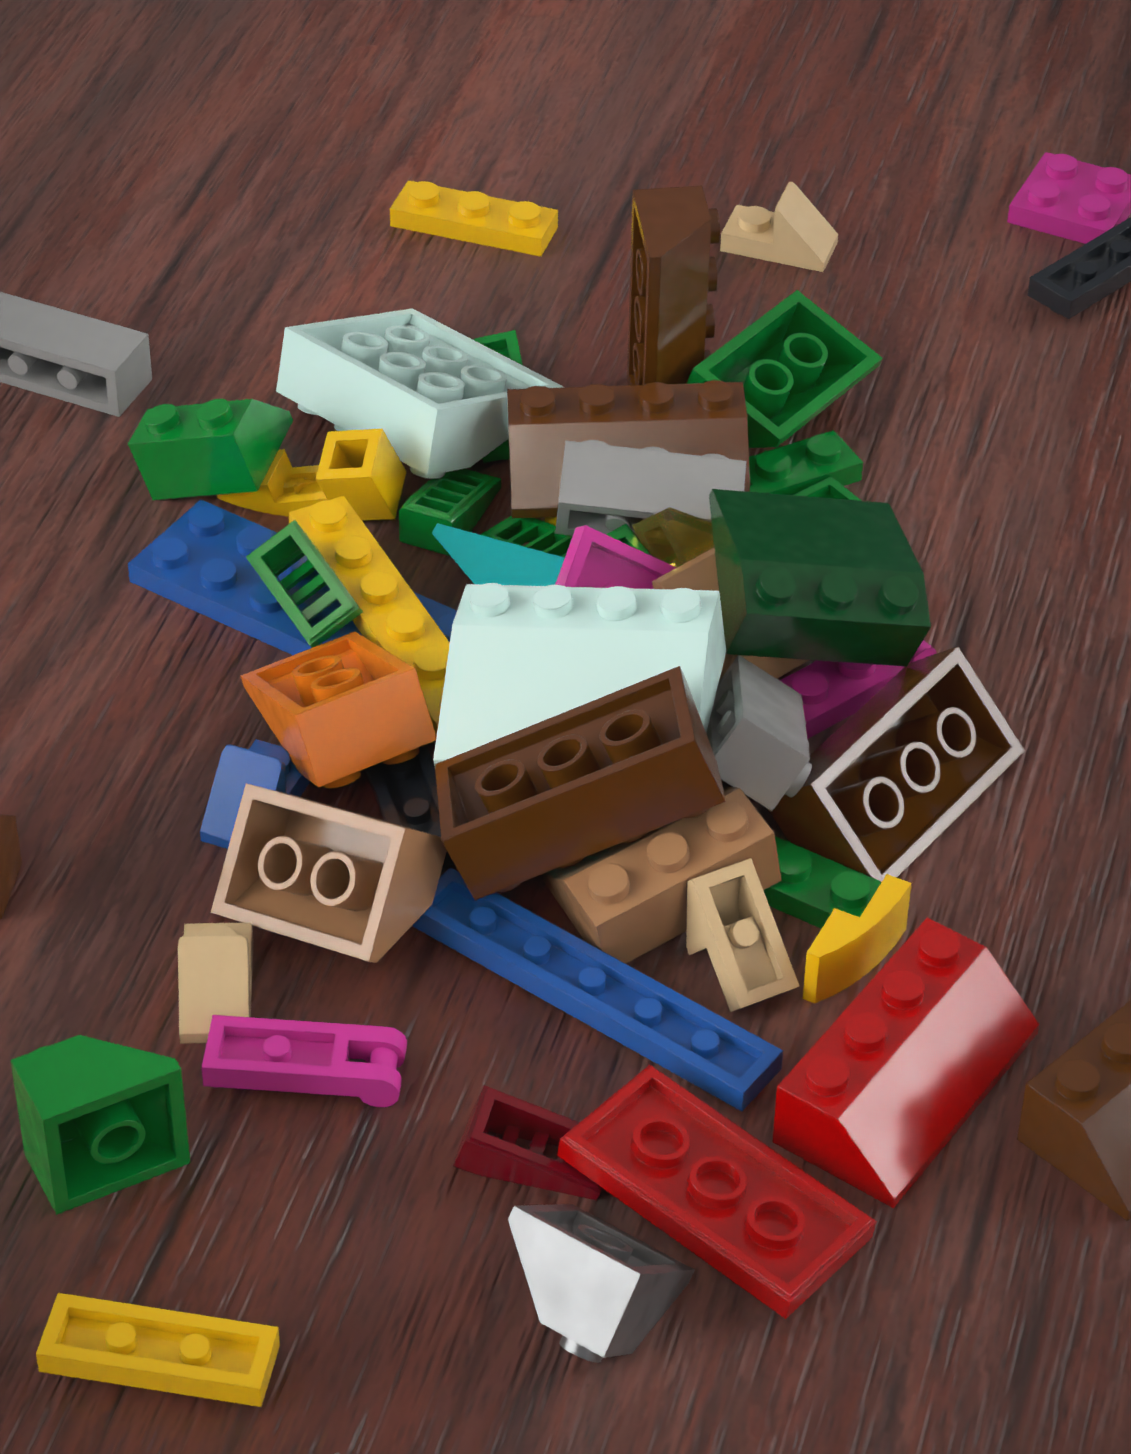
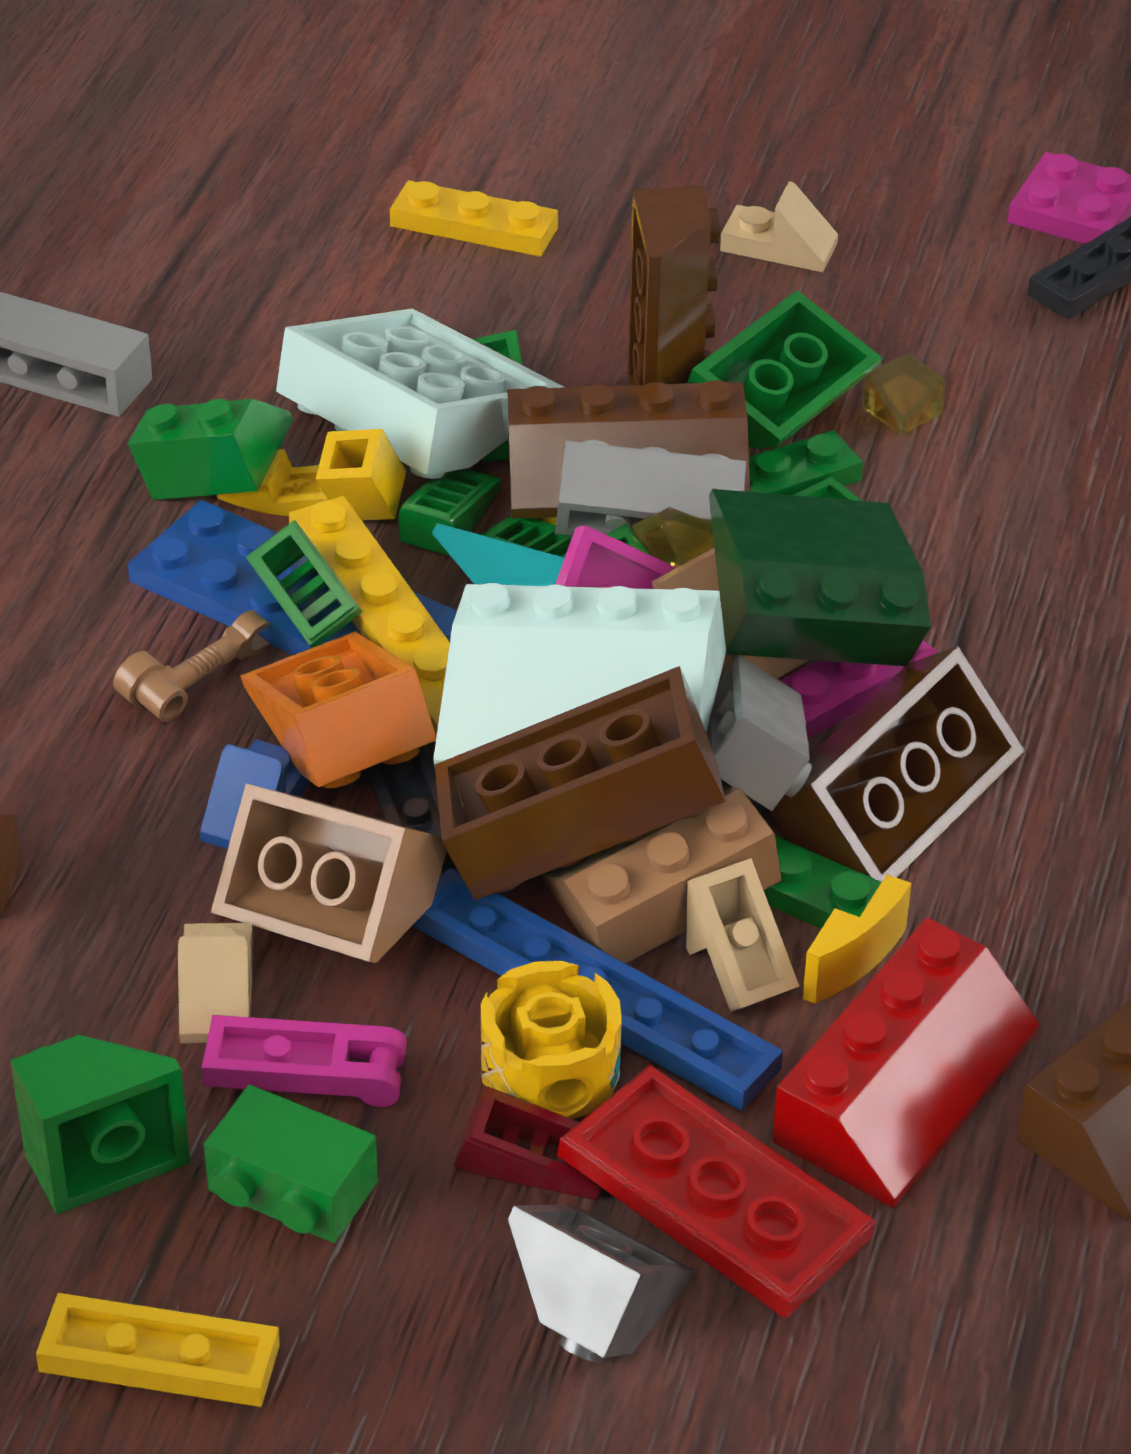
none -> medium nougat brick [113,610,270,722]
none -> green brick [204,1084,378,1243]
none -> yellow brick [481,961,622,1119]
none -> clear yellow slope [862,353,946,435]

